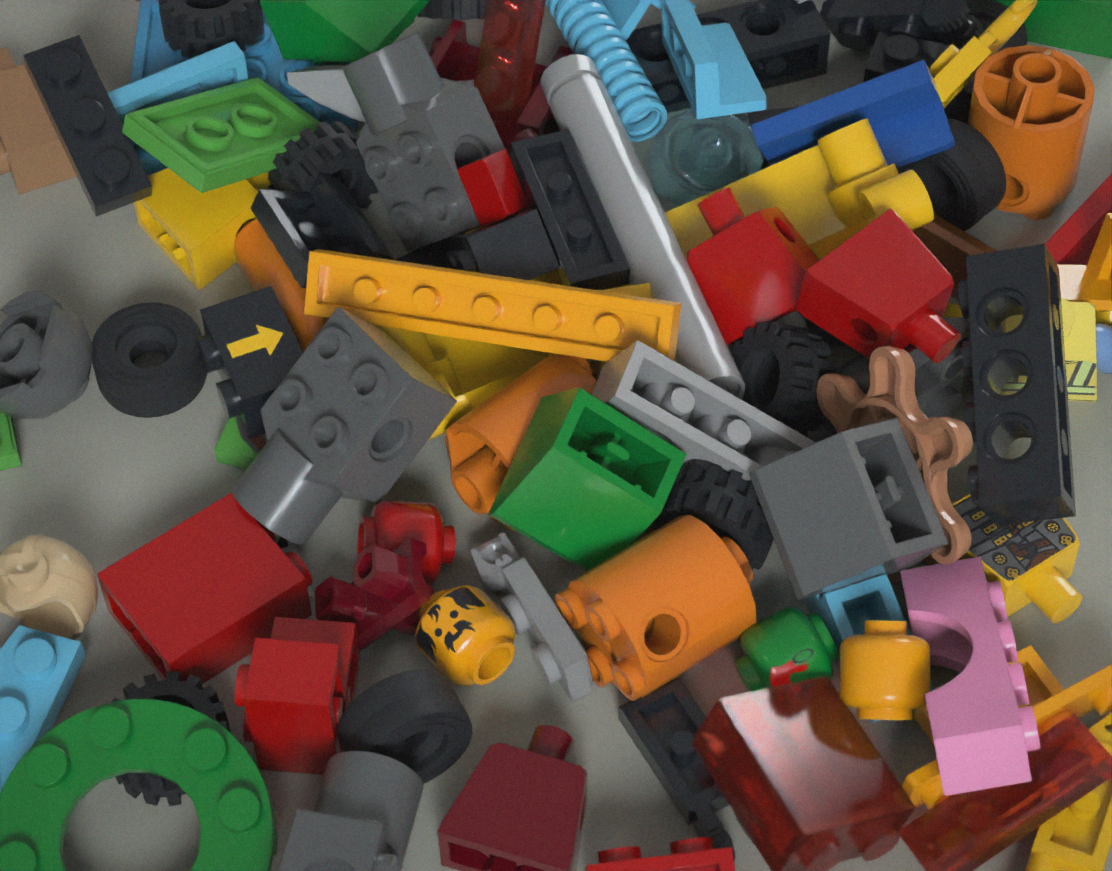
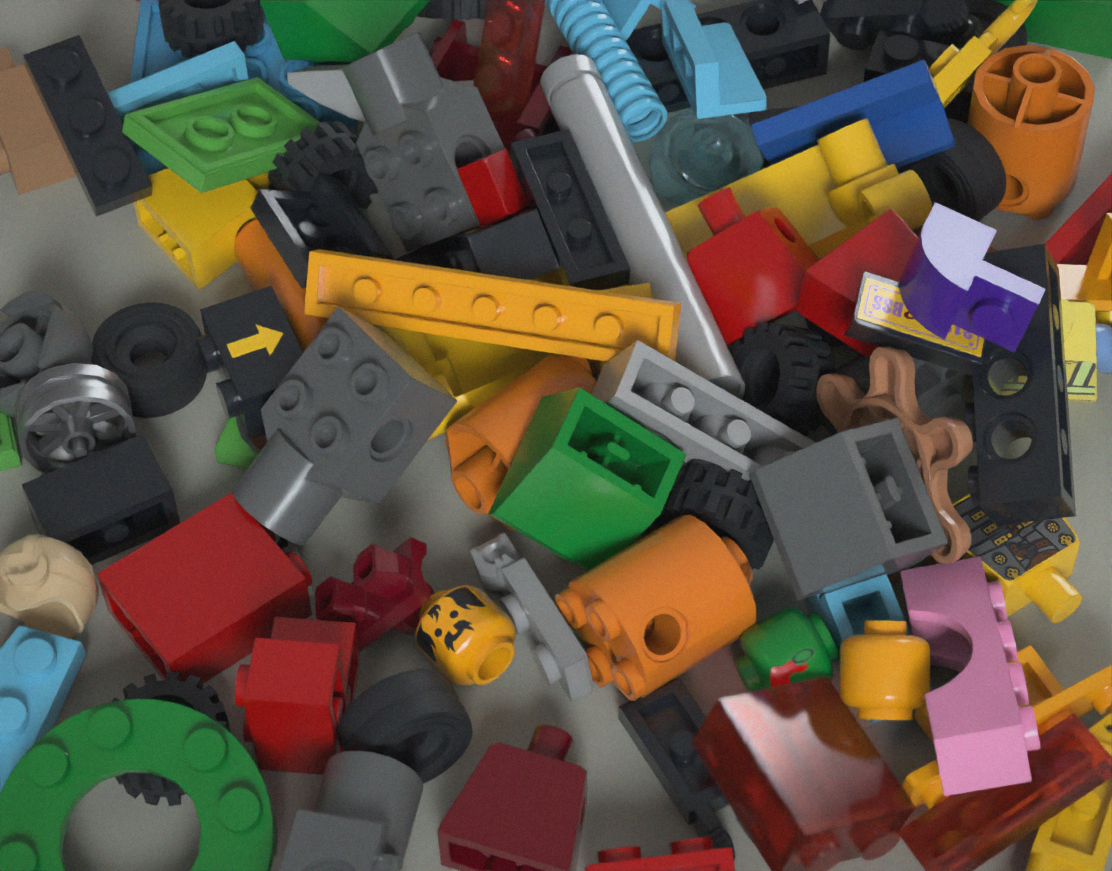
red head [357,501,456,585] -> none
none -> flat silver wheel [14,363,136,473]
none -> black brick [21,434,181,565]
none -> slope [844,271,987,376]
none -> dark purple brick [899,202,1045,353]

